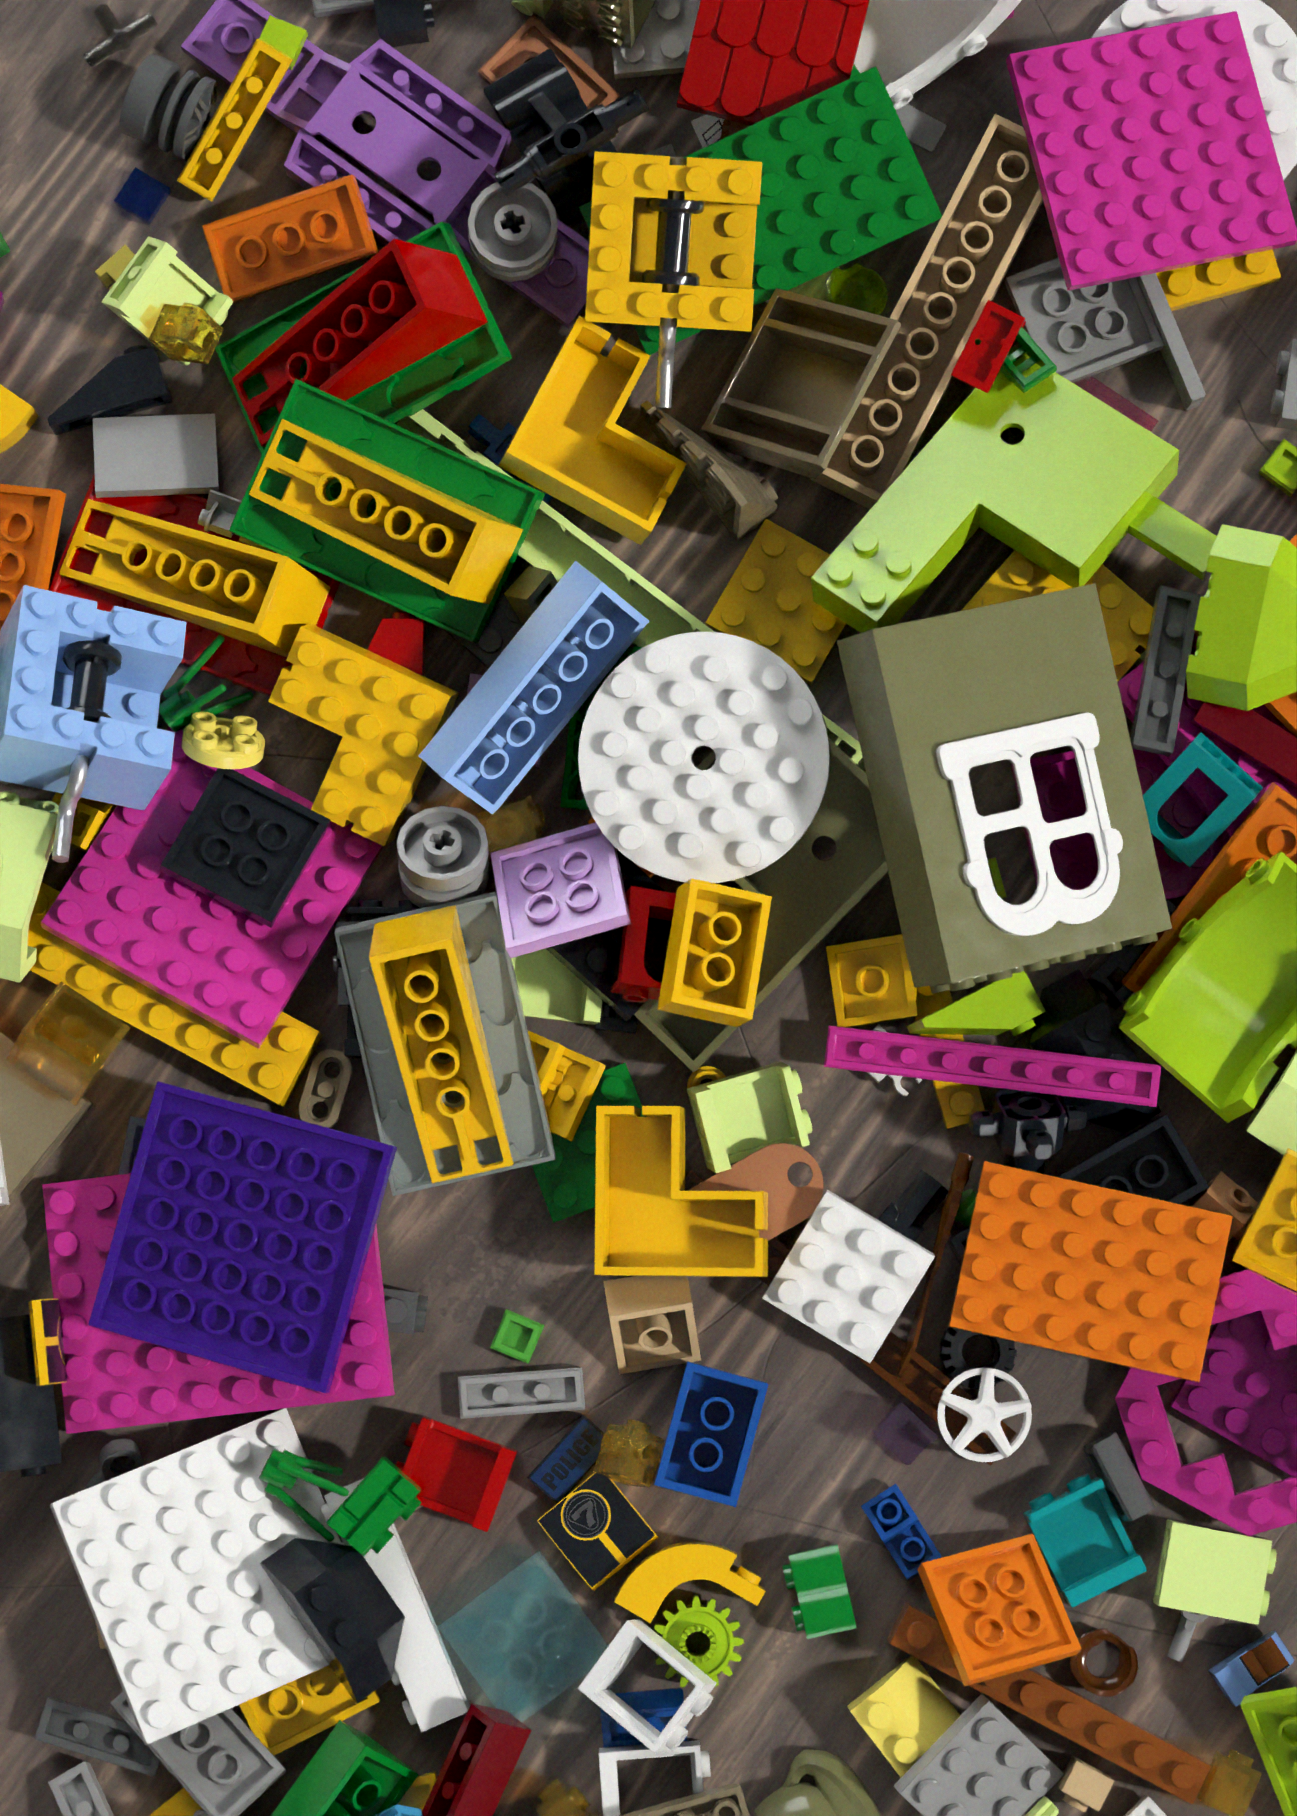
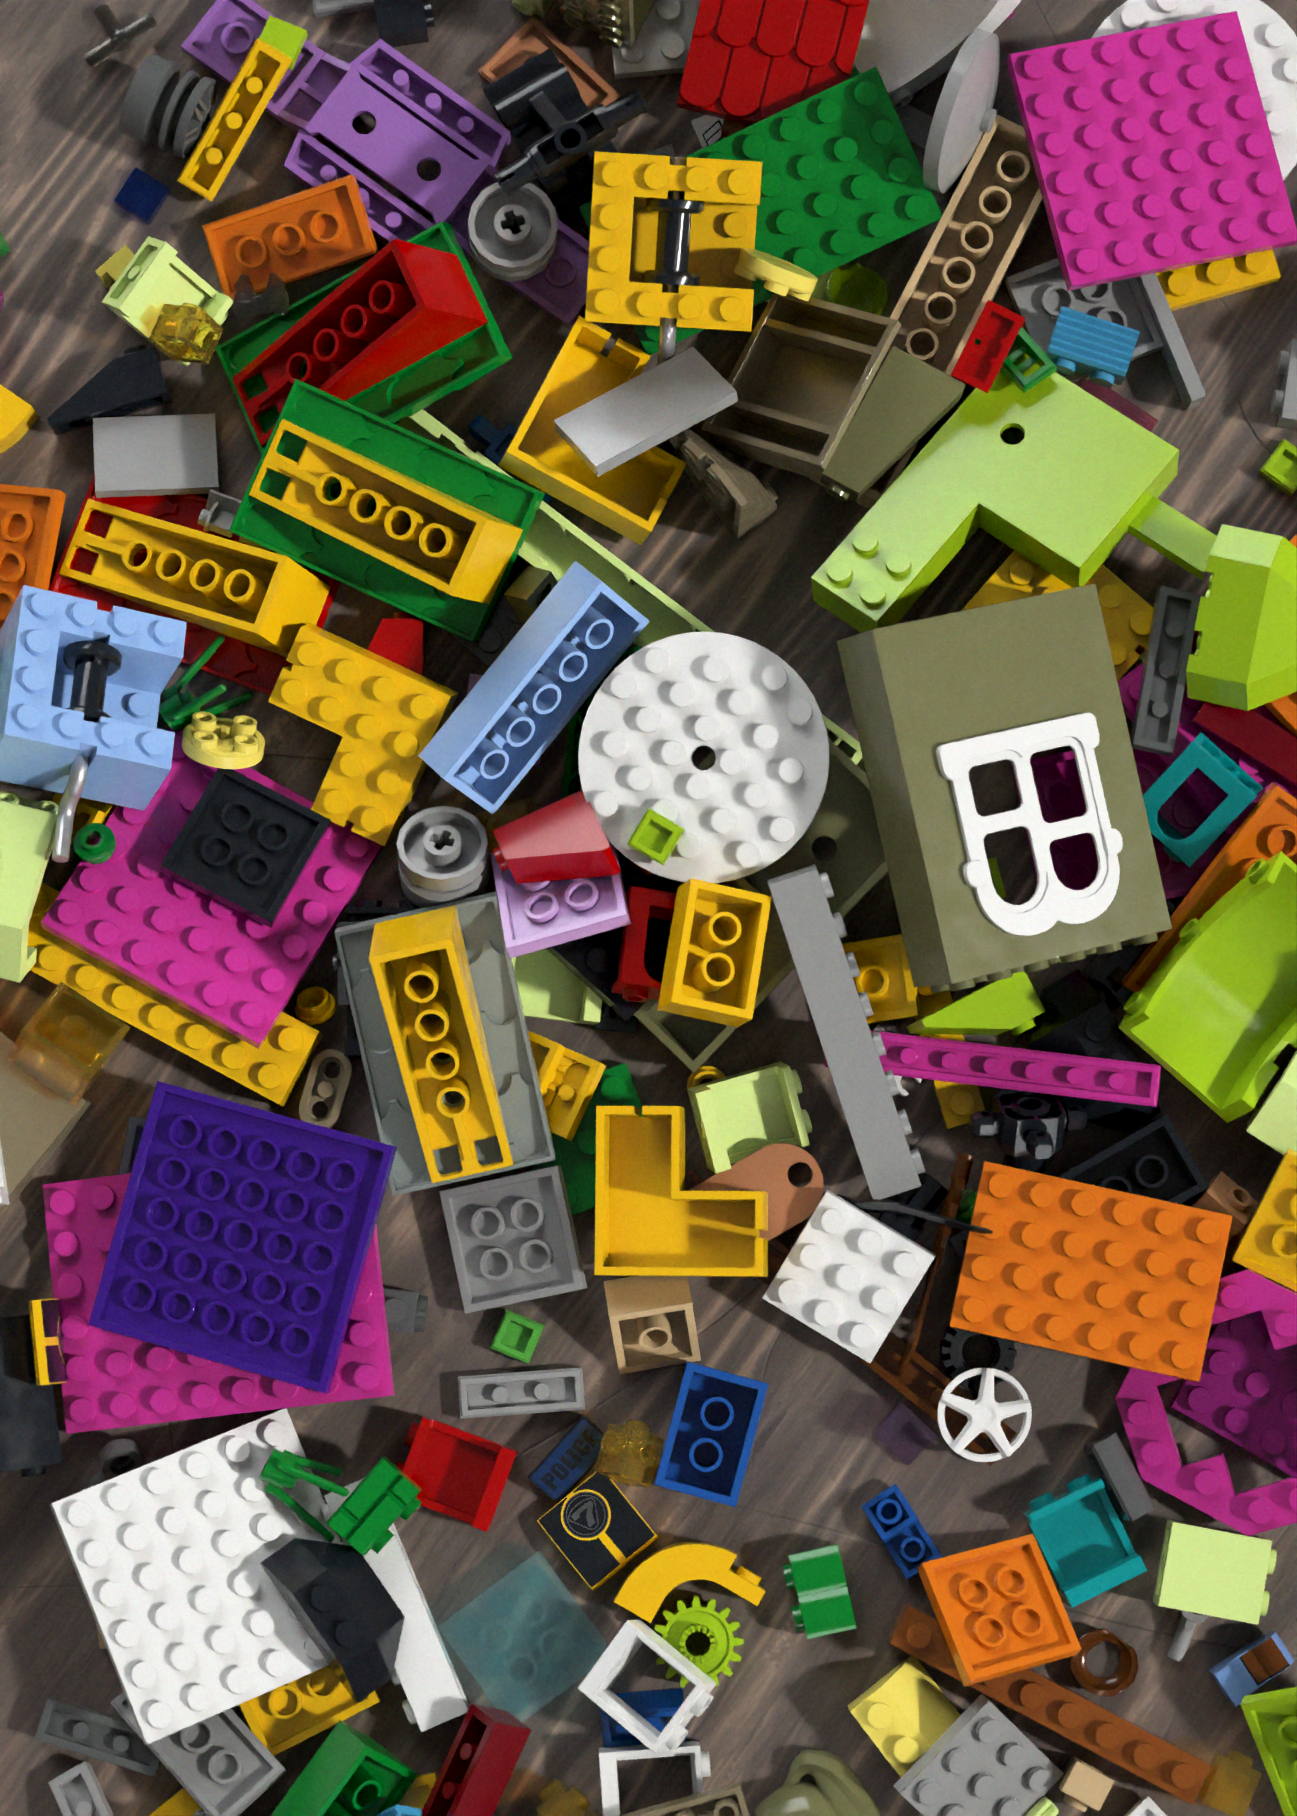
yellow plate [705,519,847,685] -> none
none -> green plate [73,823,116,864]
none -> clear smoke piece [233,273,289,324]
none -> yellow plate [295,986,336,1025]
none -> light grey plate [439,1165,587,1314]
none -> red slope [492,790,621,884]
none -> light grey tile [554,347,738,477]
none -> lime tile [627,808,686,866]
none -> light yellow tile [733,248,818,301]
none -> light grey brick [767,864,925,1200]
none -> olive slope [820,345,966,502]
none -> black piece [821,1194,993,1234]
none -> light grey dish [923,29,1000,193]
none -> dark azure brick [1046,306,1140,387]

